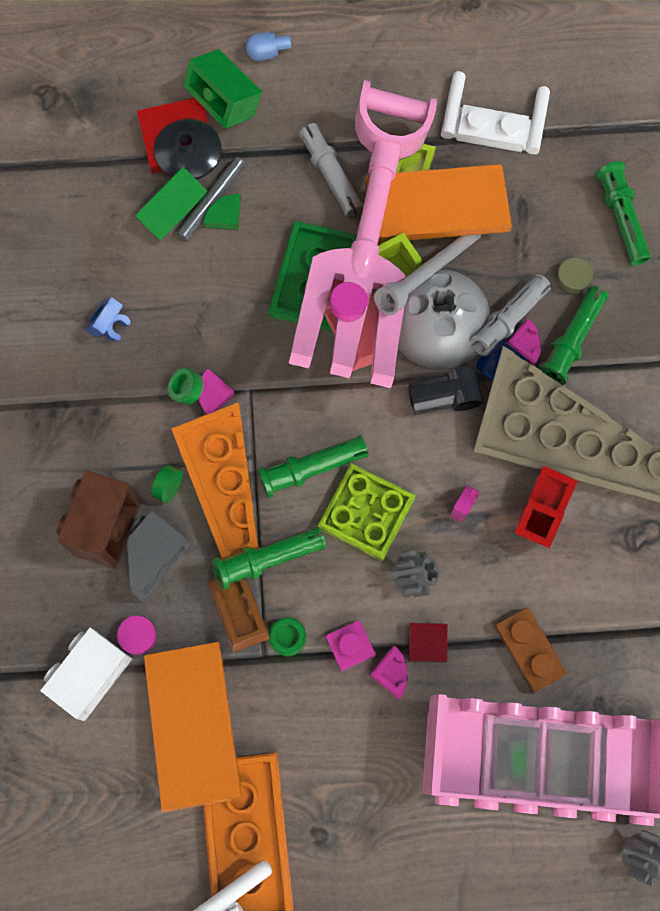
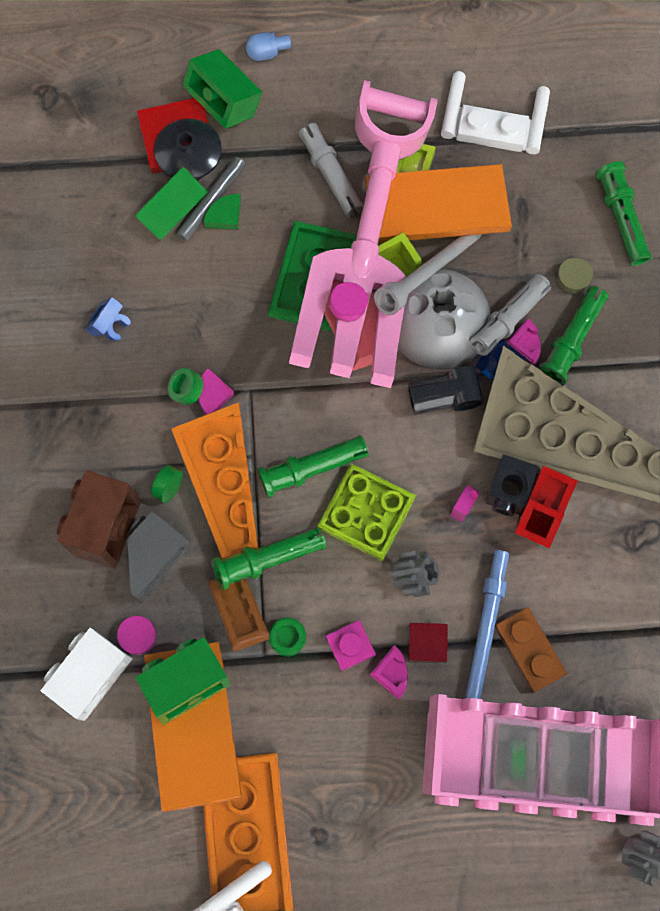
none -> green brick [135,637,231,726]
none -> medium blue bar [465,550,509,699]
none -> black brick [485,454,538,516]

